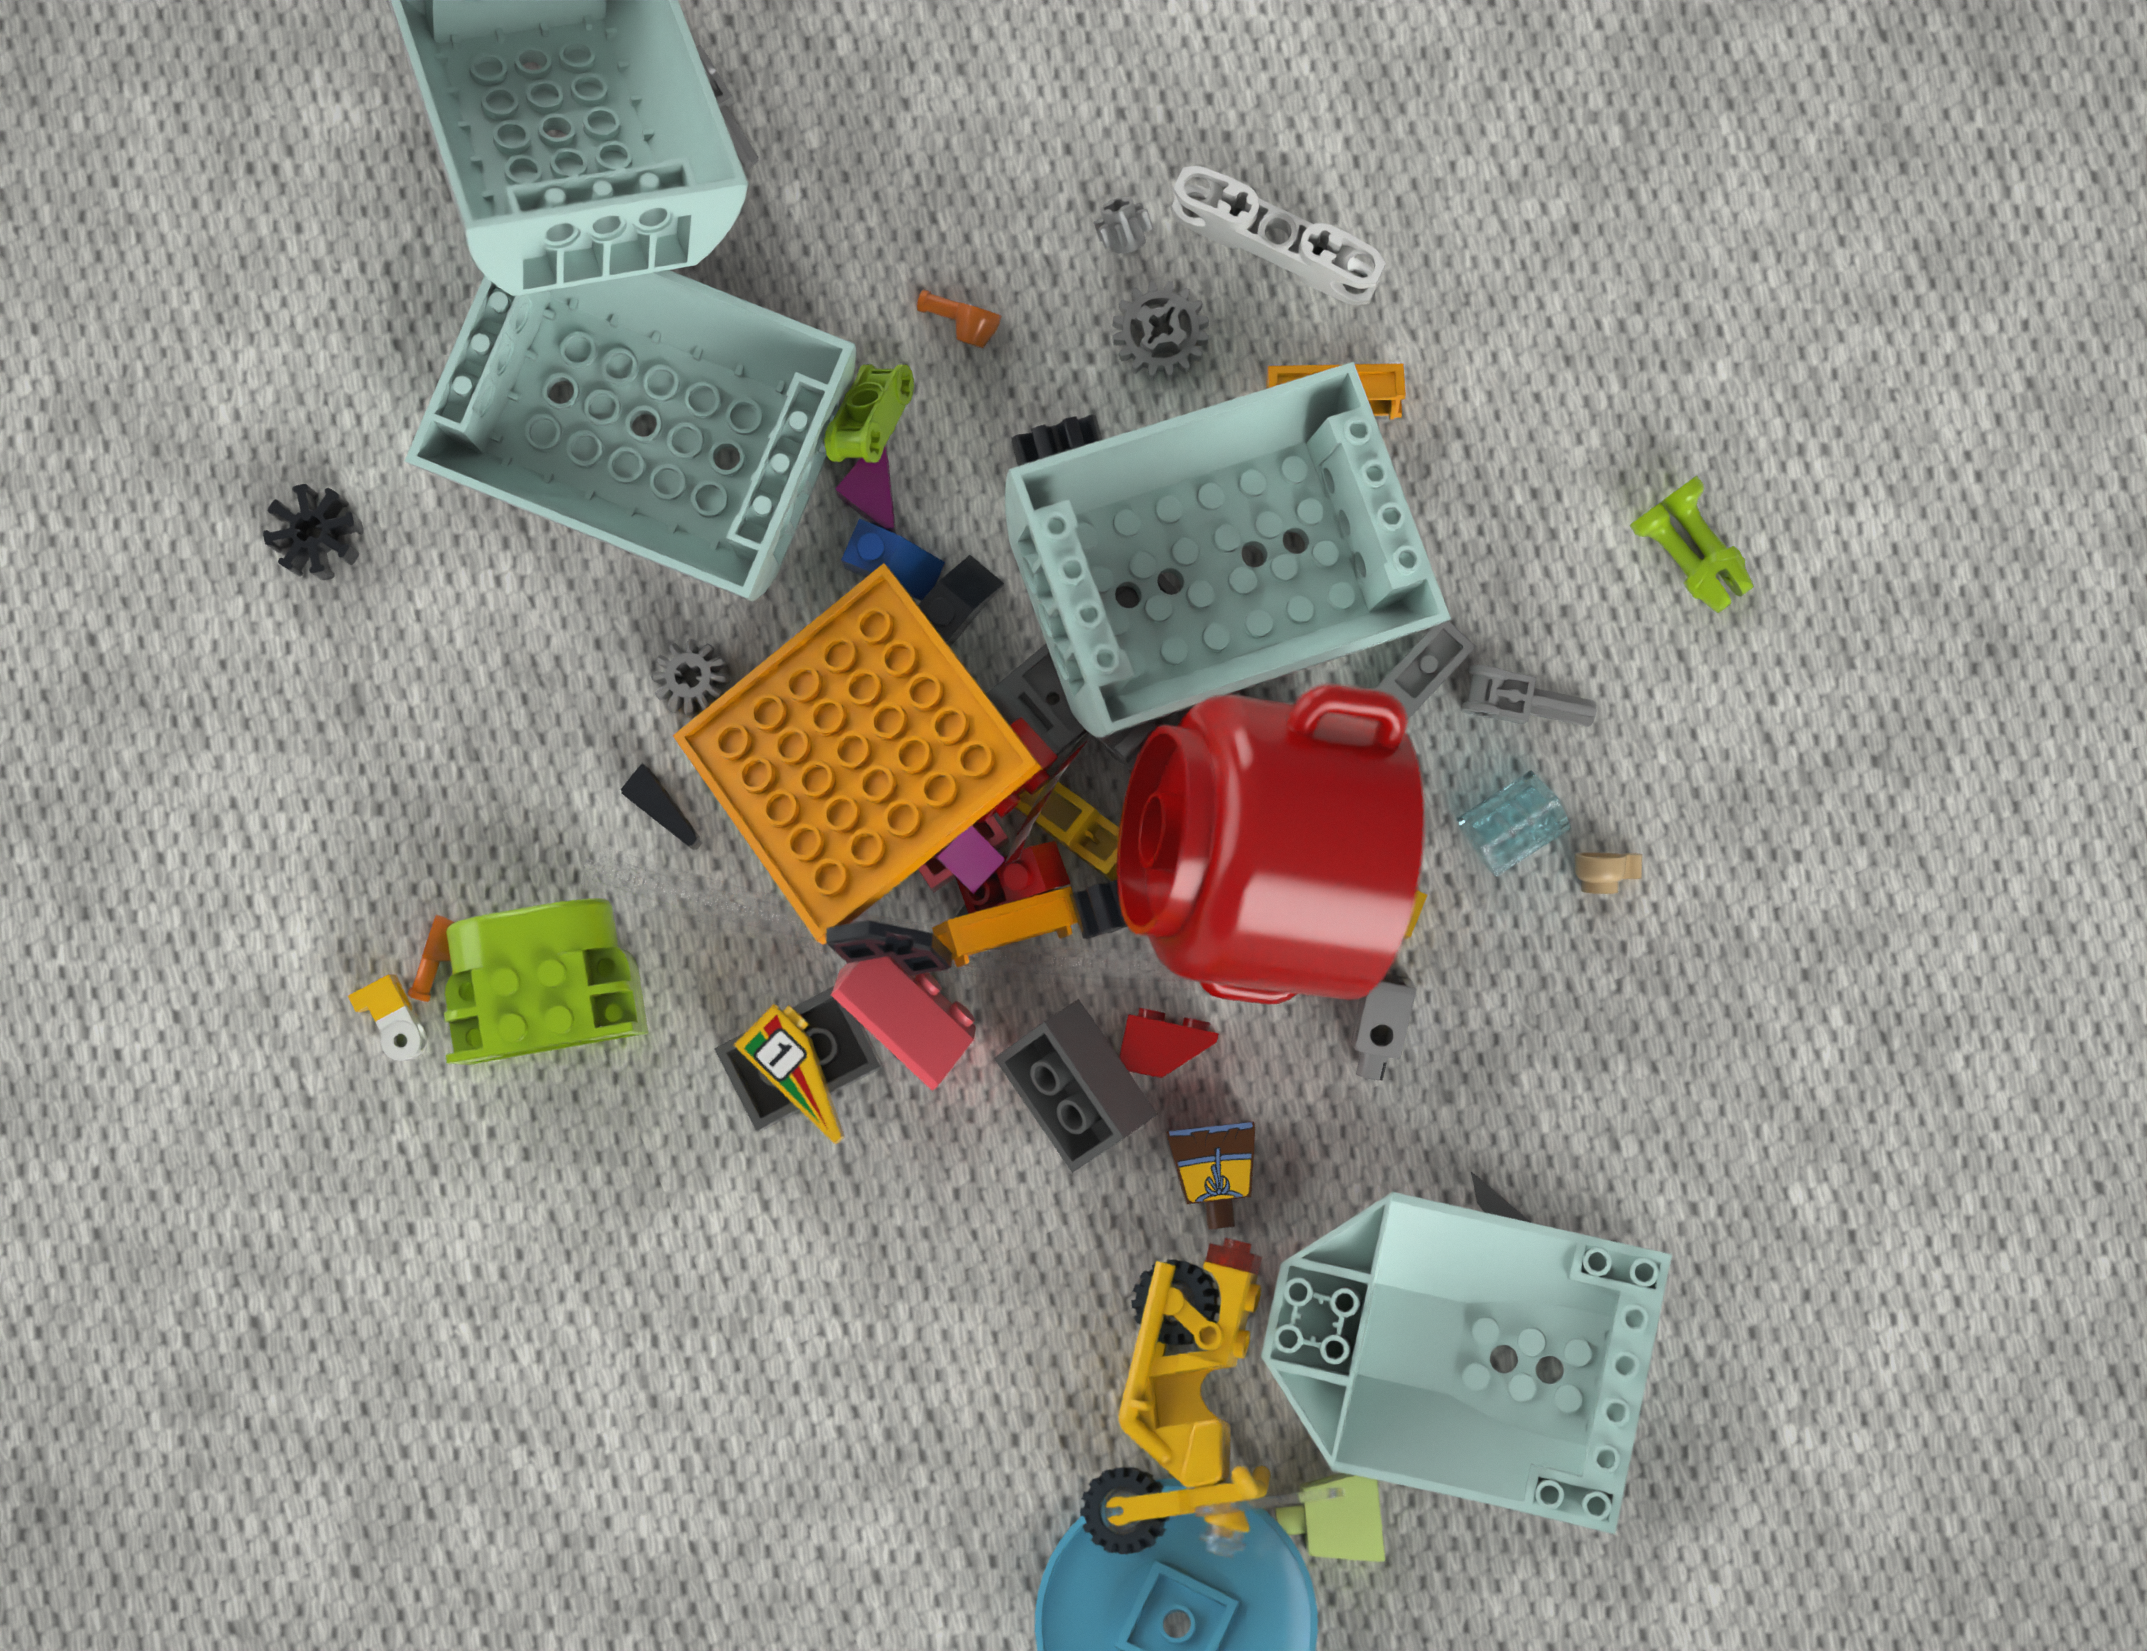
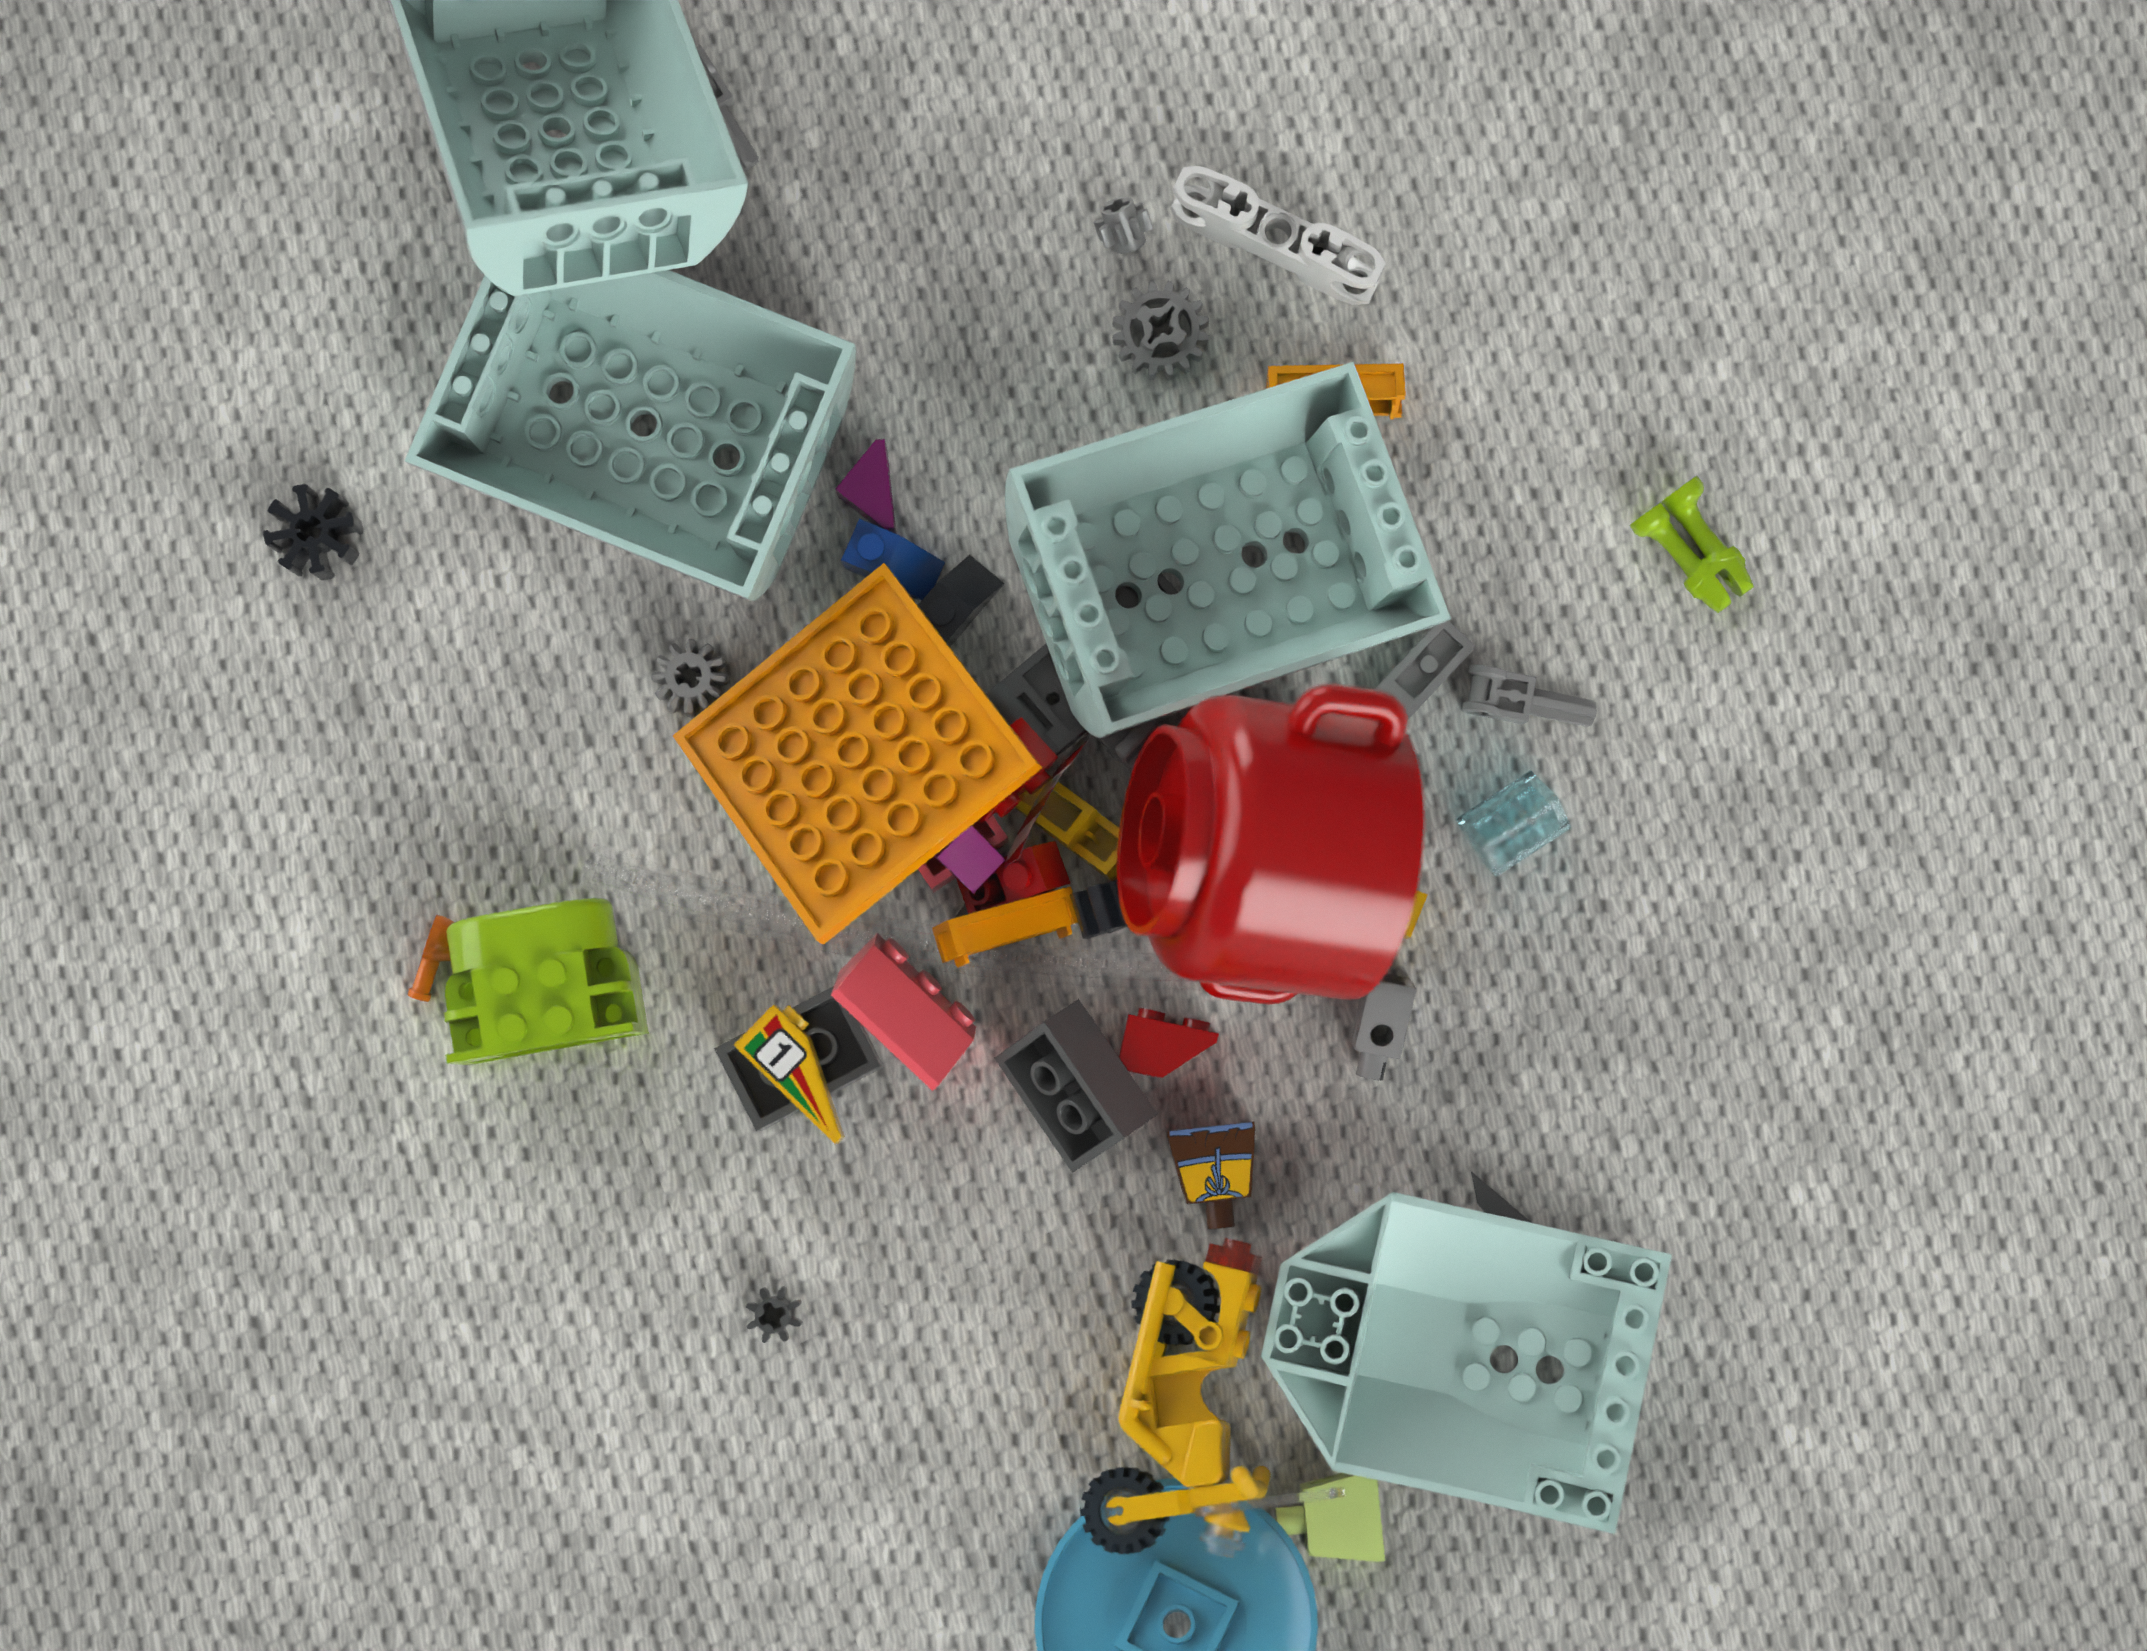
leg [348,974,427,1061] -> none
black slope [620,763,702,850] -> none
lime piece [824,364,914,463] -> none
black tile [826,920,952,976] -> none
orange bar [917,289,1002,348] -> none
black gear [1011,414,1103,466] -> none
tan piece [1575,853,1642,894] -> none
none -> dark grey gear [746,1286,803,1343]

